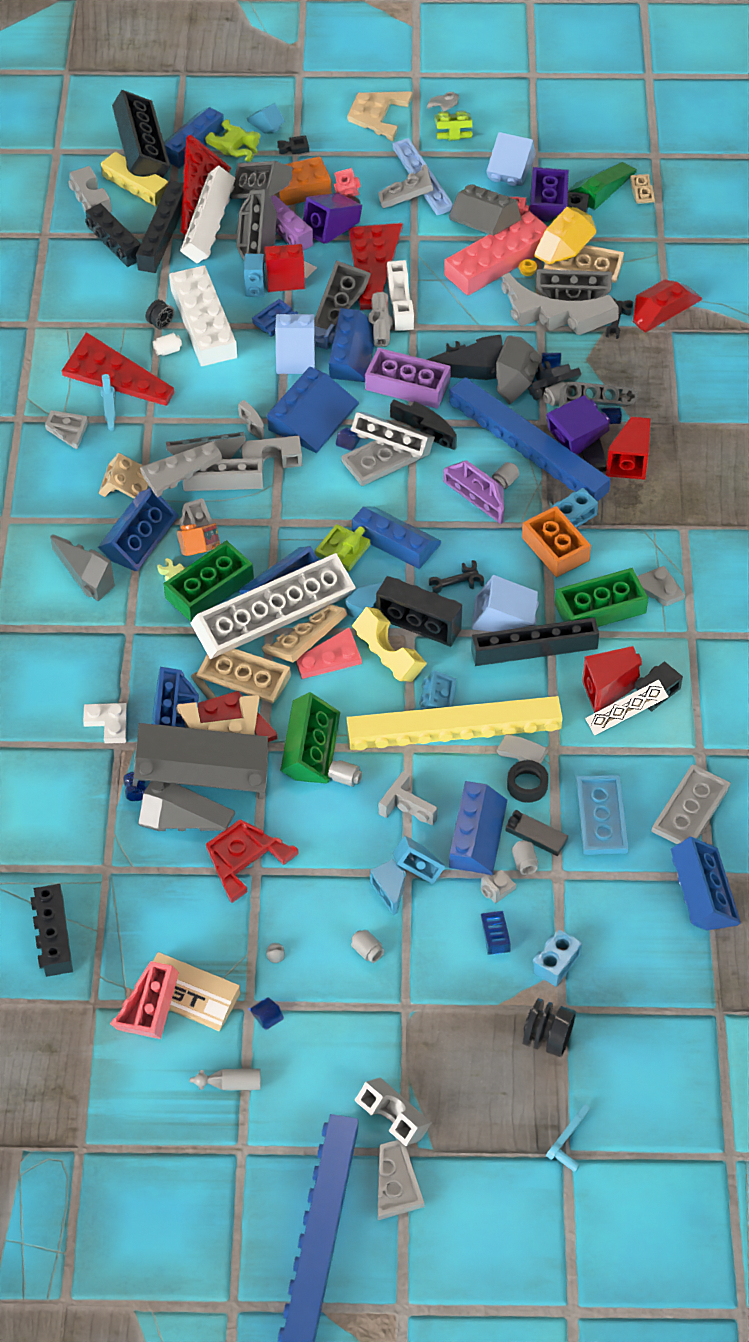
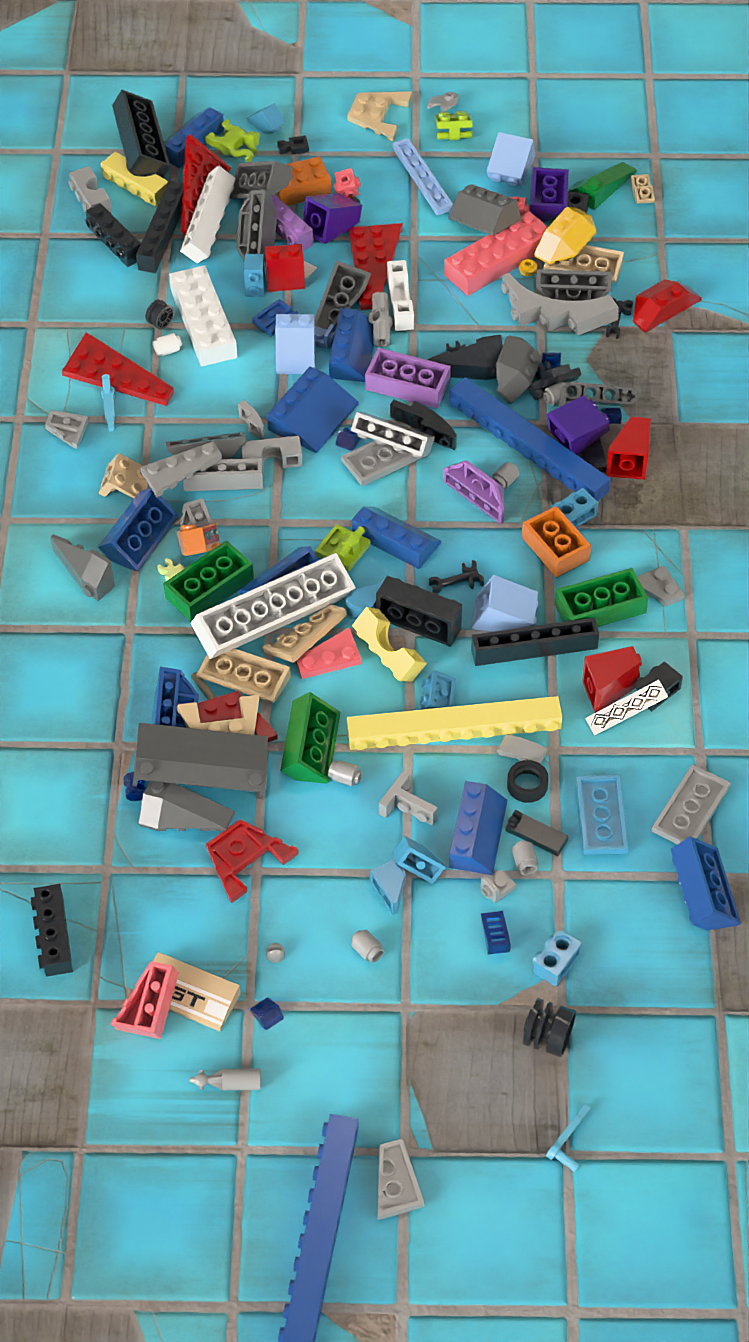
white plate [83,703,127,743] -> none
light grey arch [355,1077,432,1146] -> none
light grey wing [378,164,434,208] -> none

